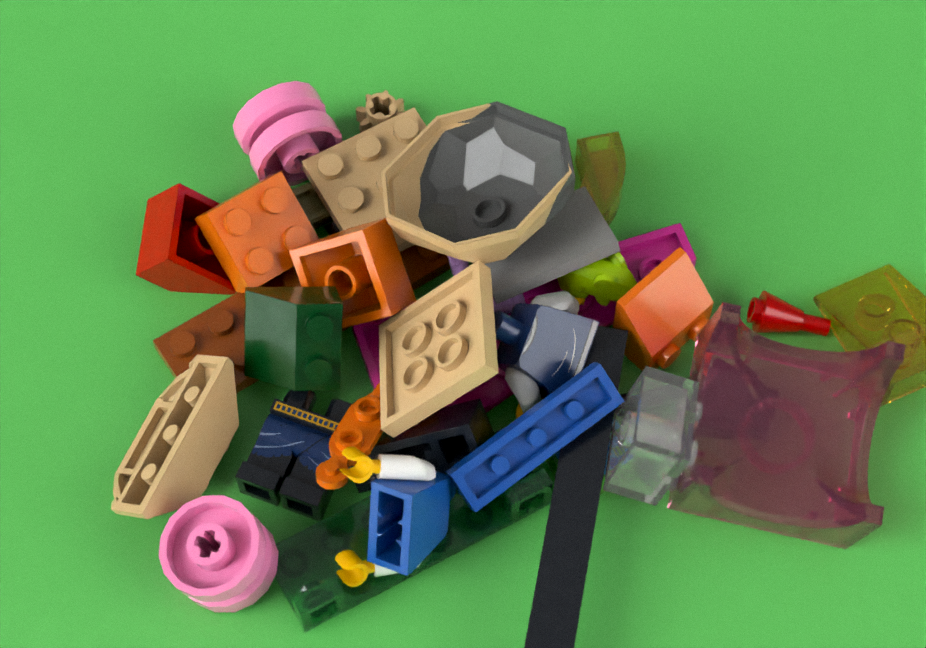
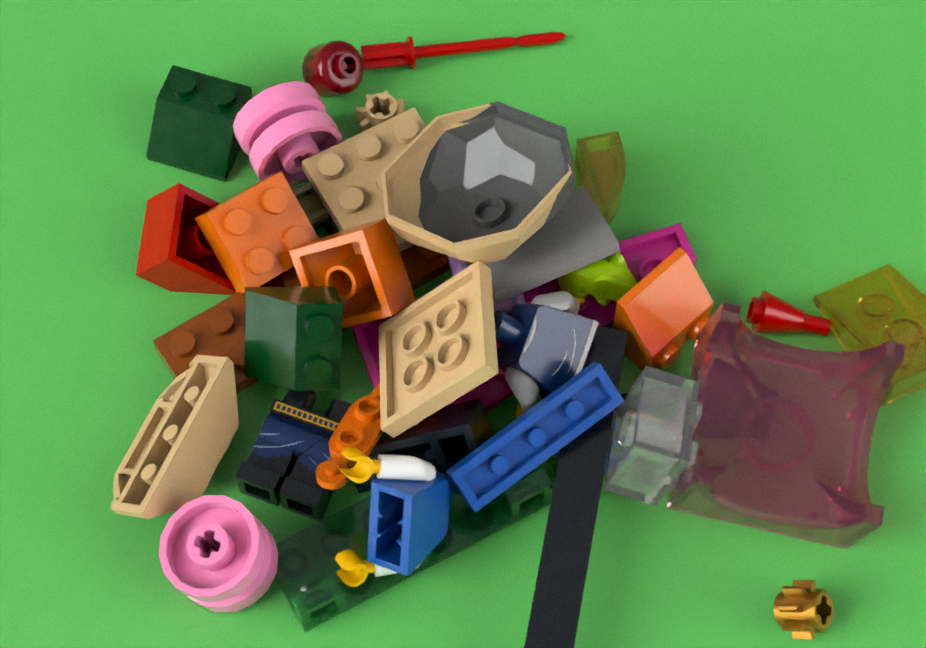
none -> dark green slope [146,65,253,182]
none -> dark red head [302,40,364,97]
none -> red piece [360,32,566,70]
none -> pearl gold gear [773,580,834,640]

